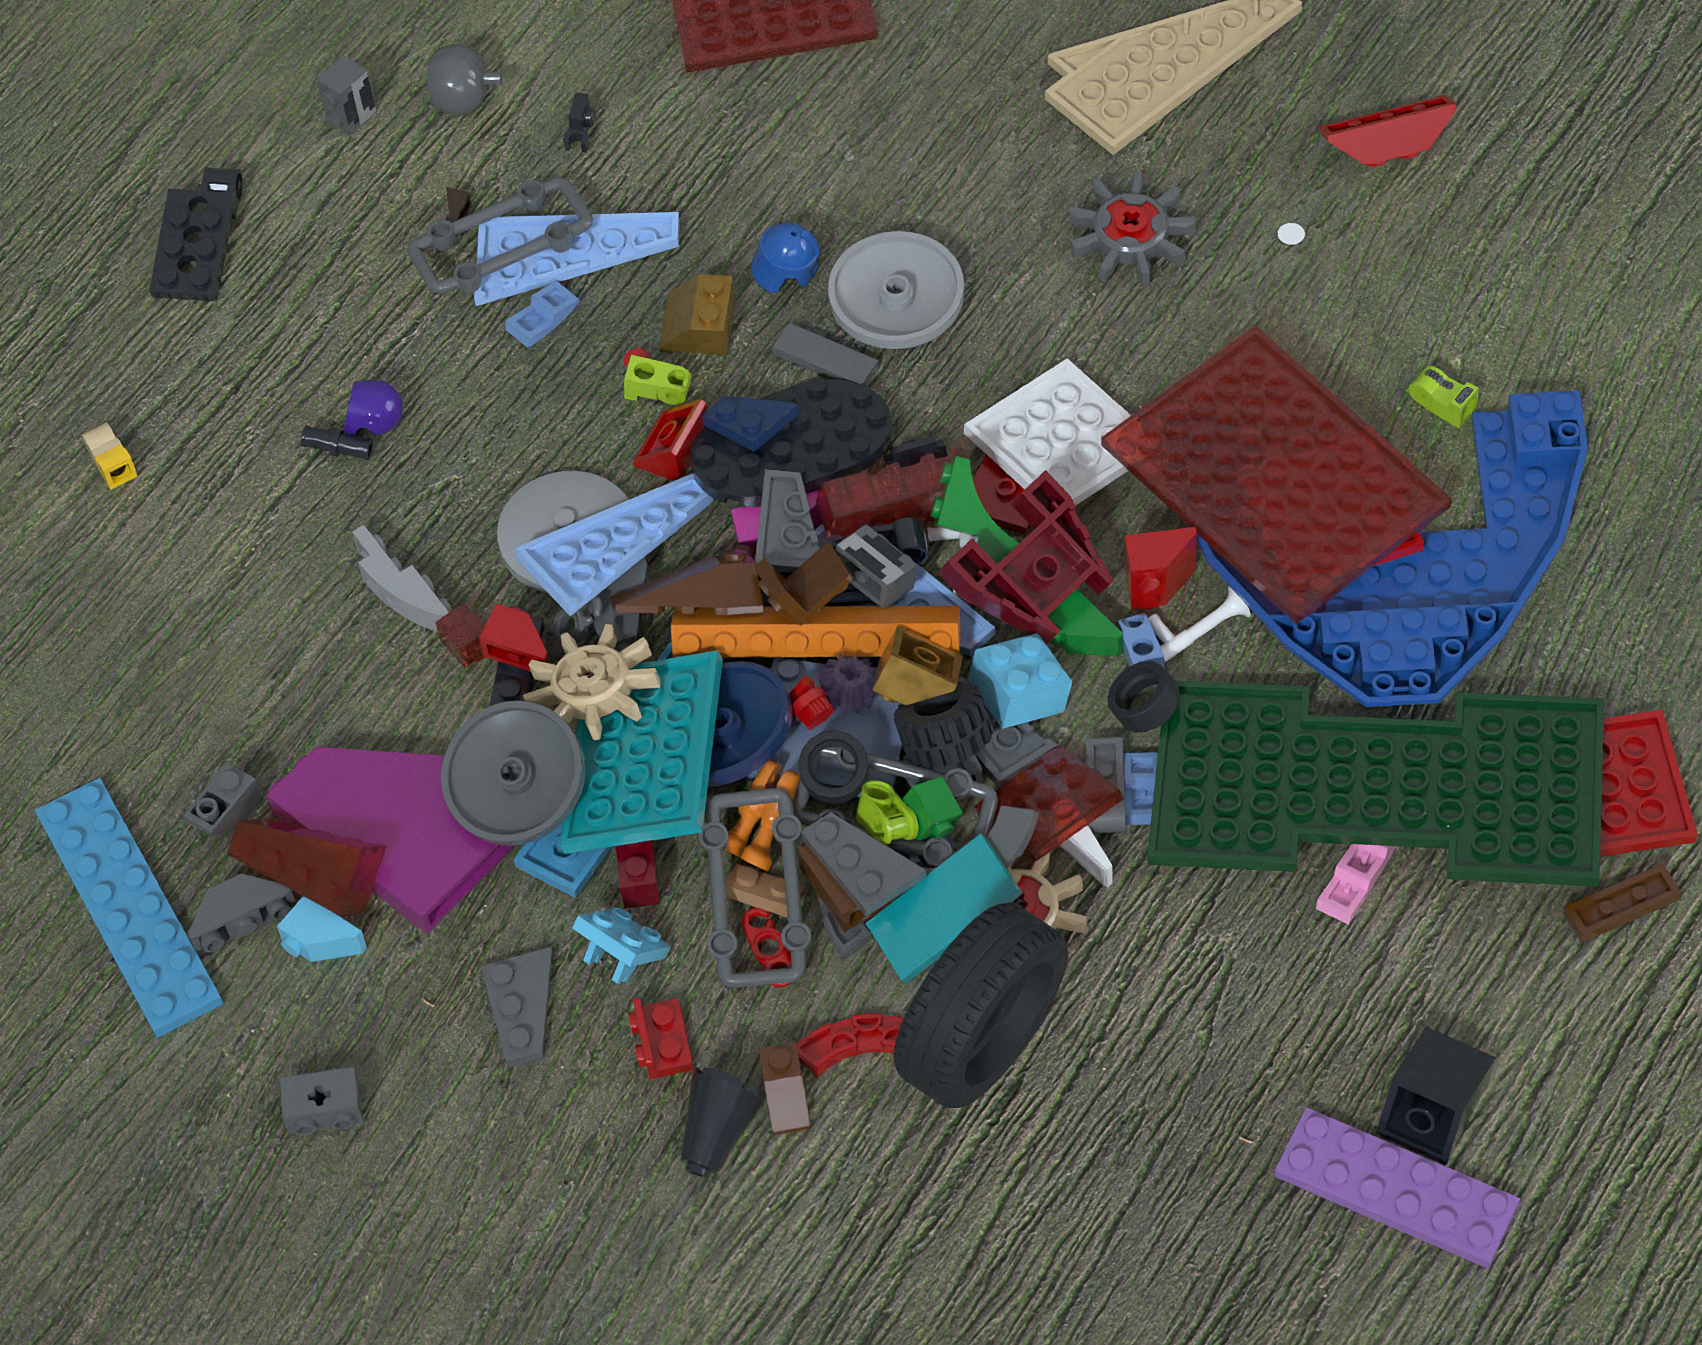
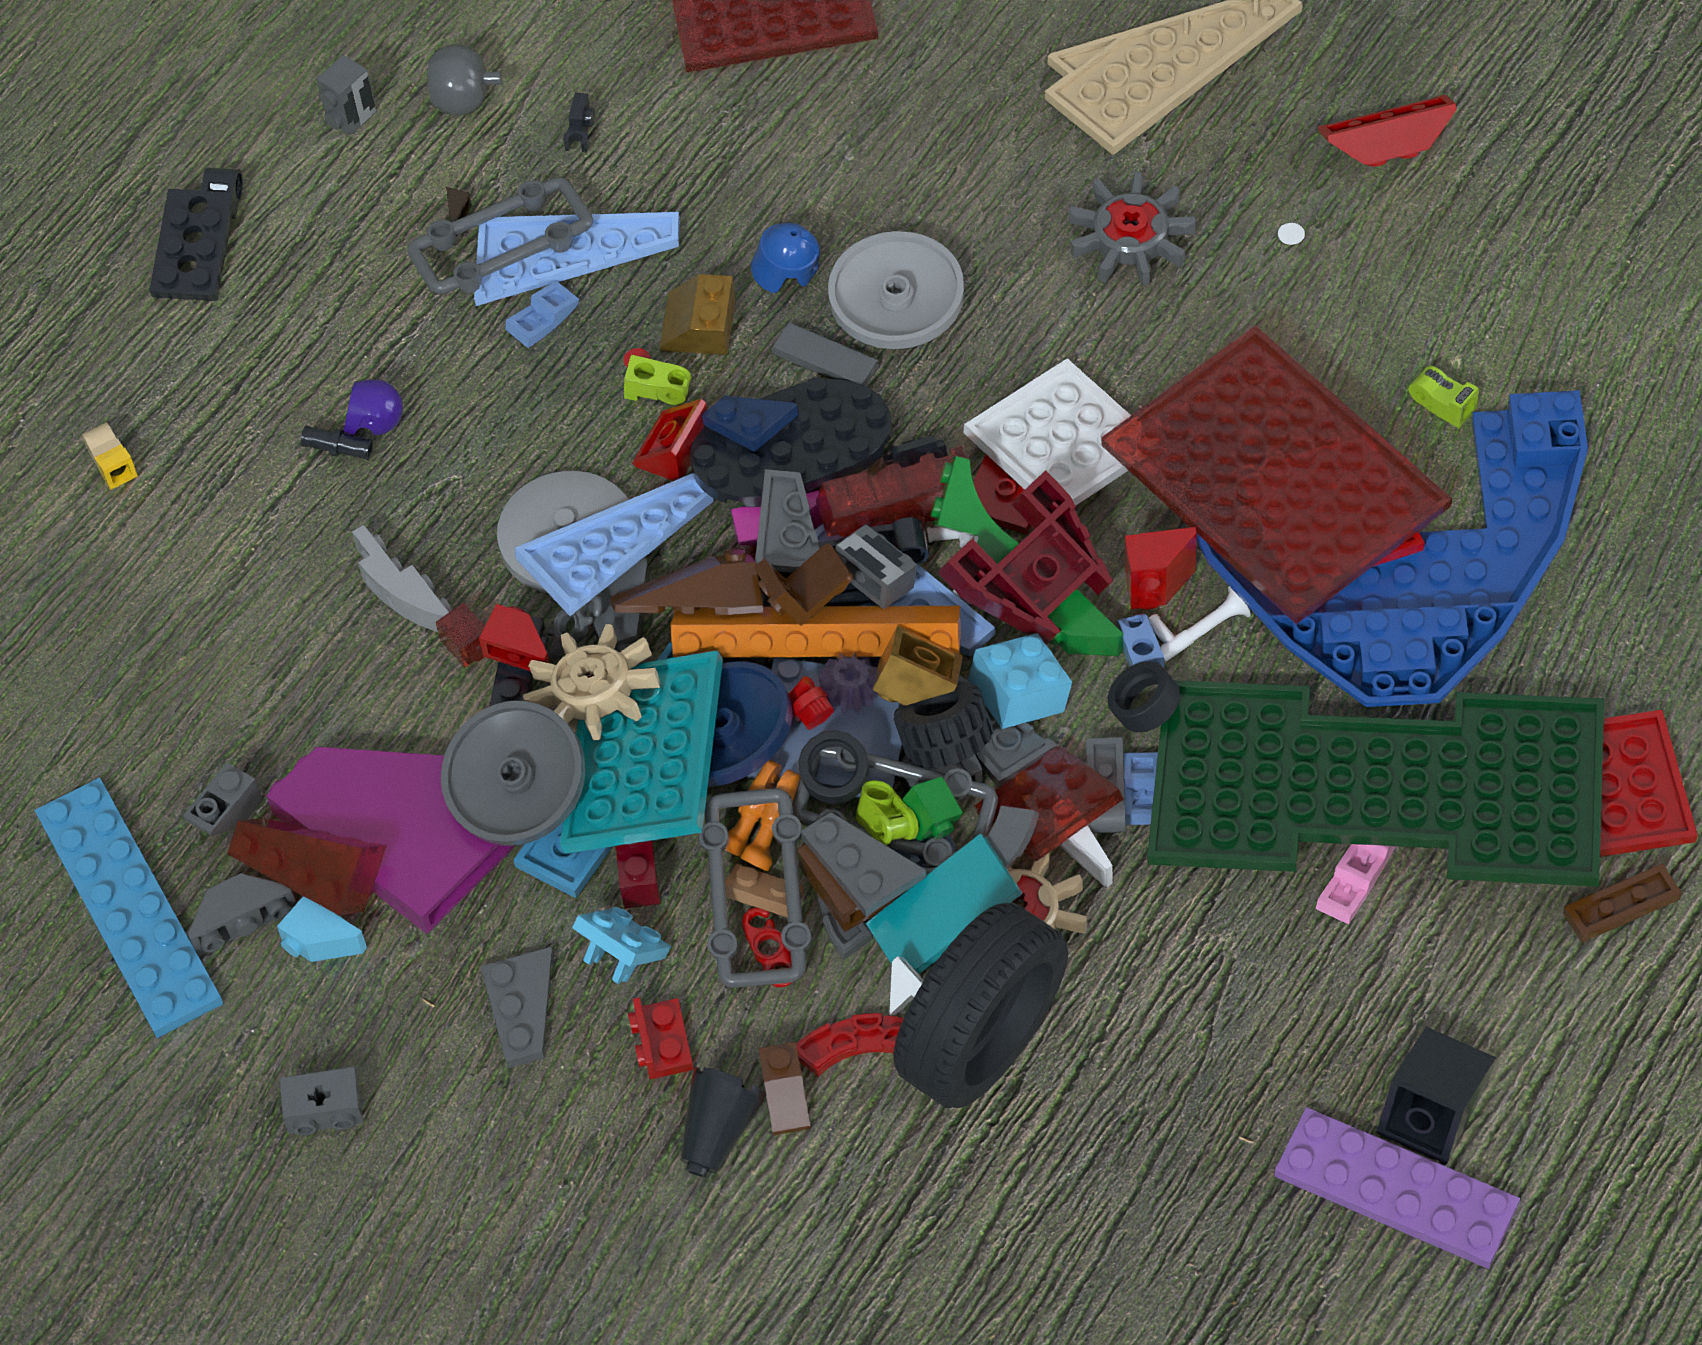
none -> white slope [890,956,924,1015]

